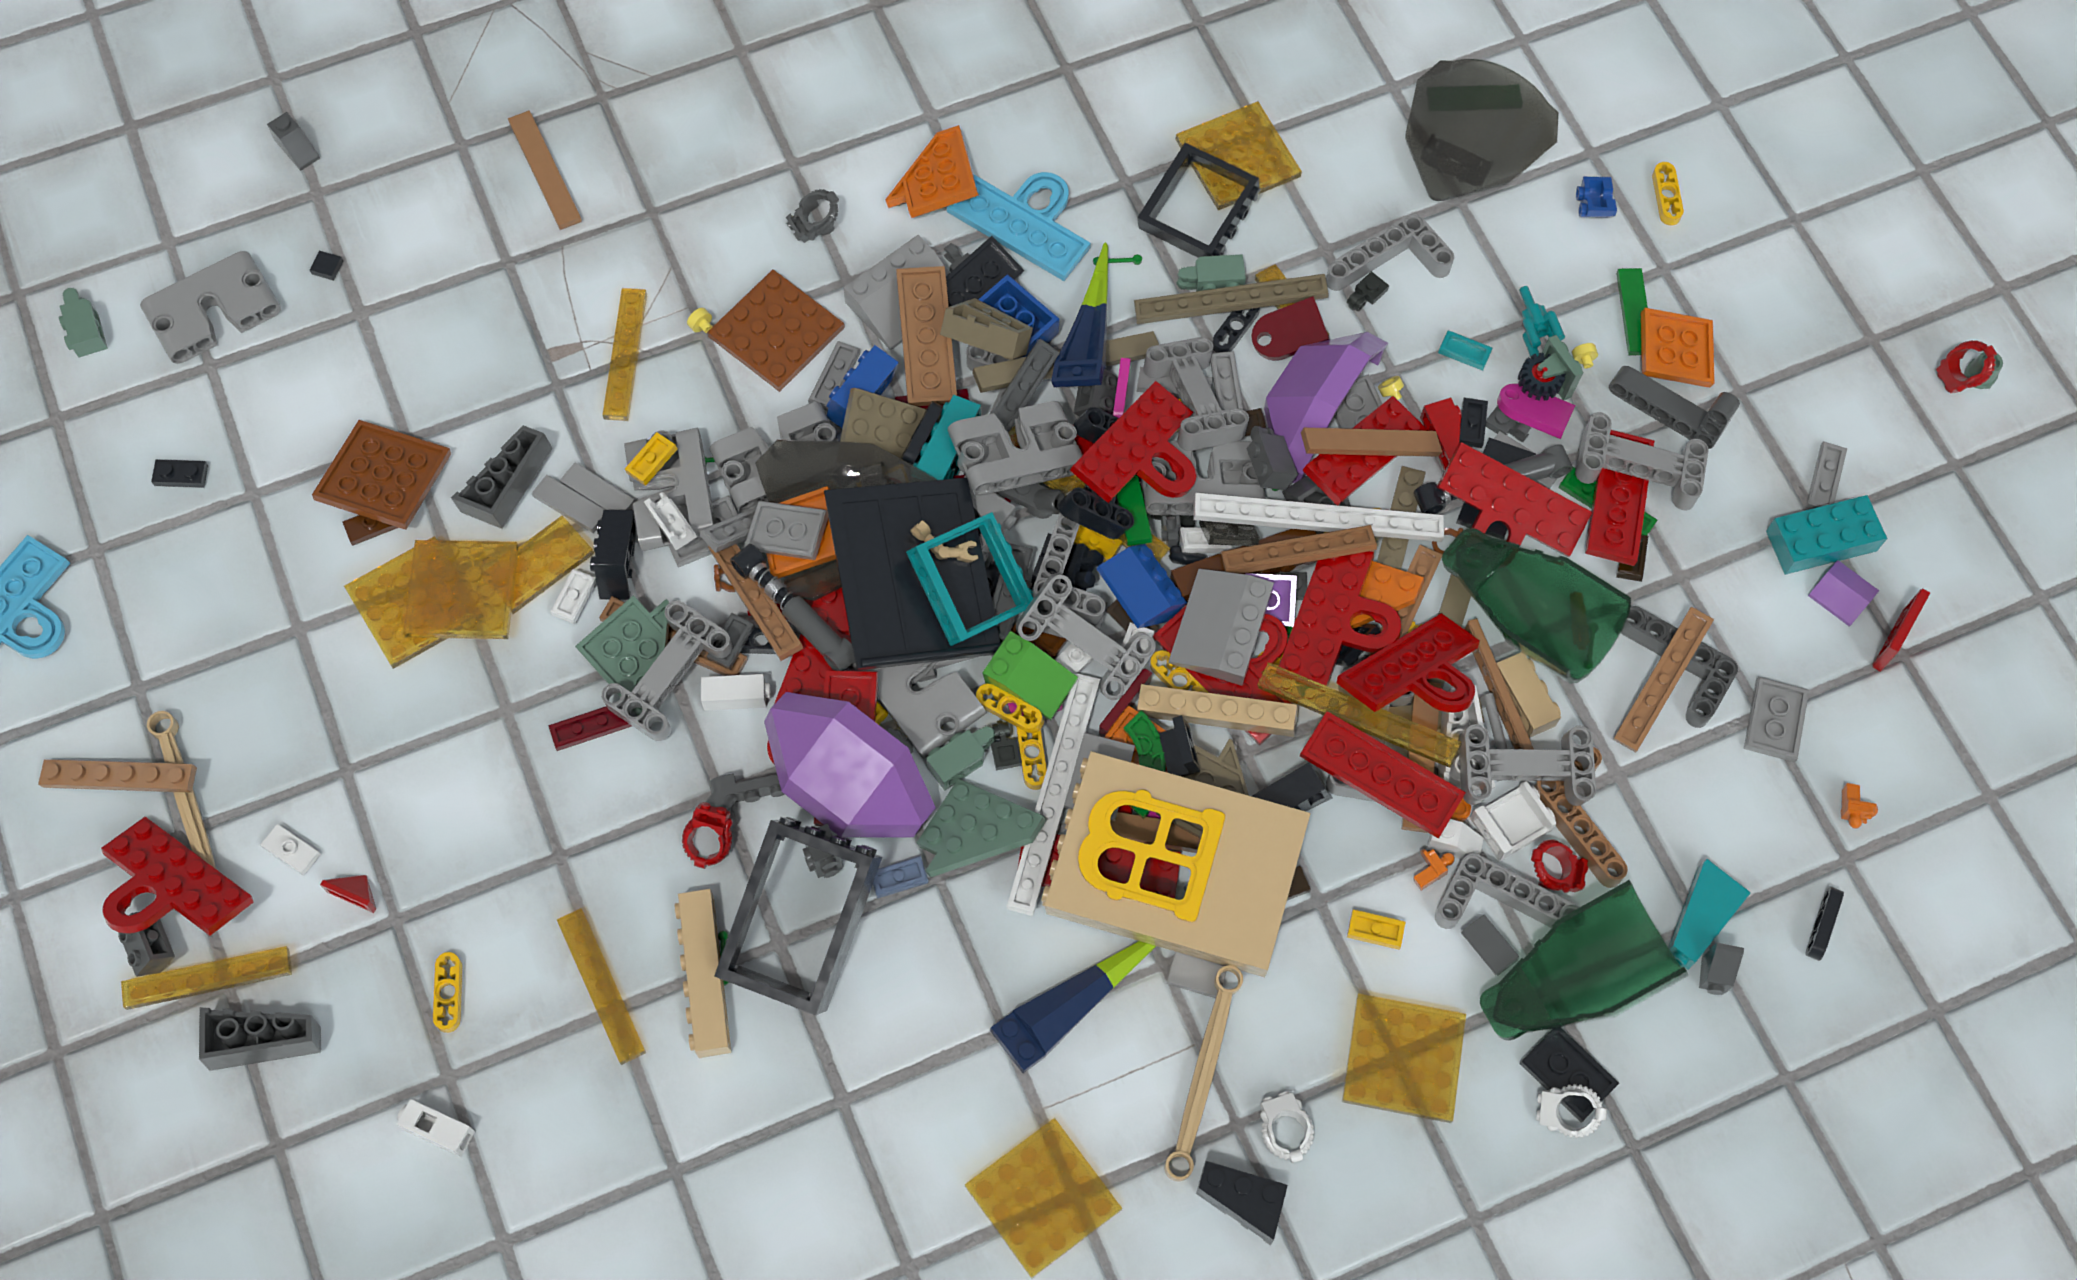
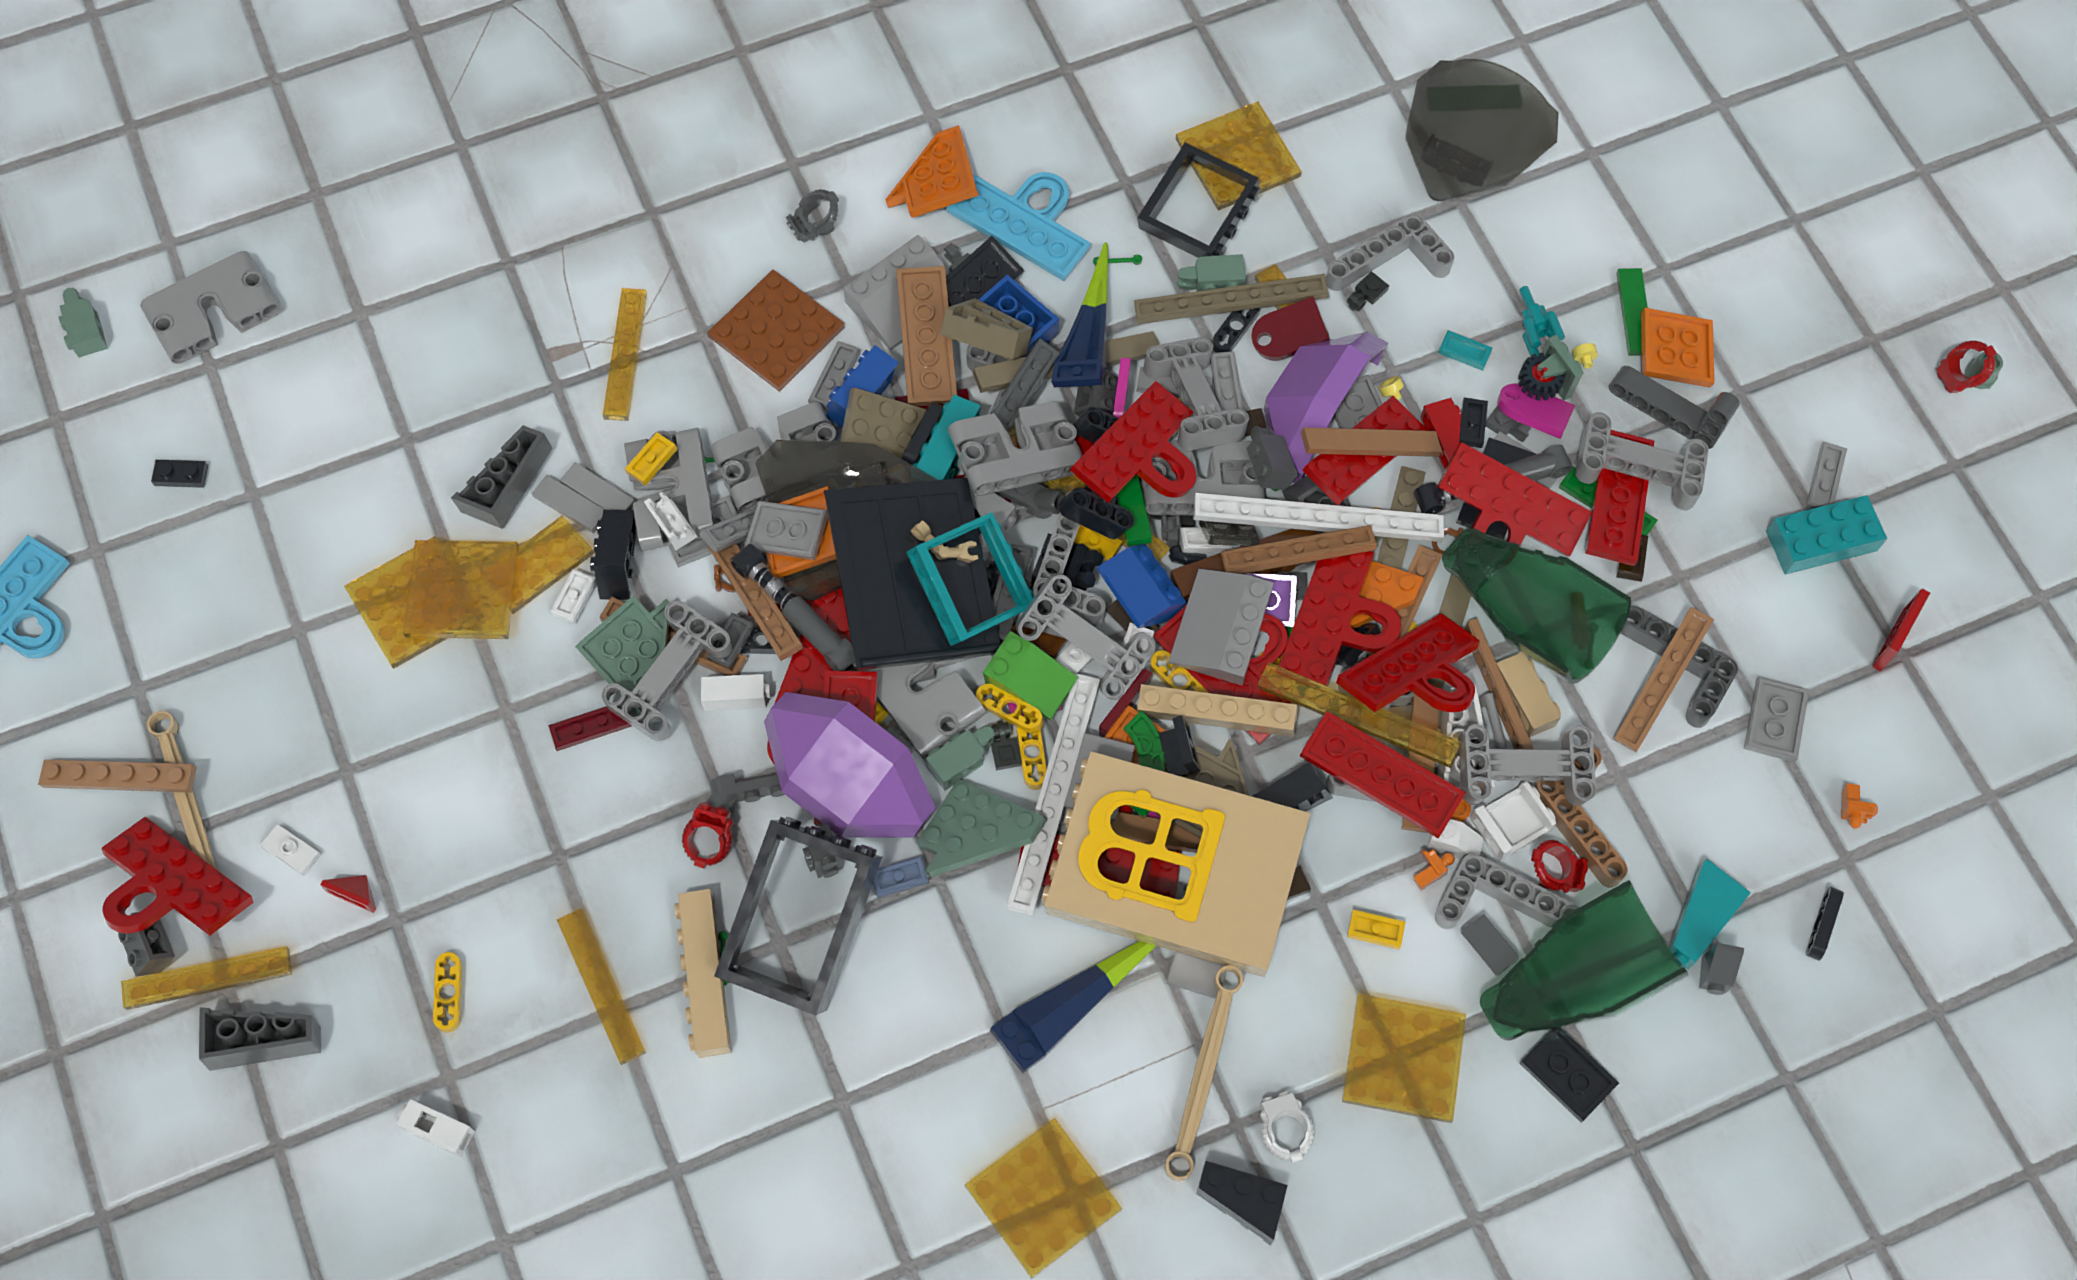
dark grey slope [267,112,320,171] -> none
black tile [310,250,343,281] -> none
dark orange plate [312,420,451,530] -> none
reddish brown plate [342,515,398,546] -> none
medium nougat tile [508,110,582,230] -> none
light yellow tile [687,307,712,333] -> none
white piece [1536,1084,1607,1138] -> none
blue cylinder [1576,176,1617,218] -> none
yellow beam [1652,162,1684,226] -> none
medium lavender slope [1808,560,1879,627] -> none

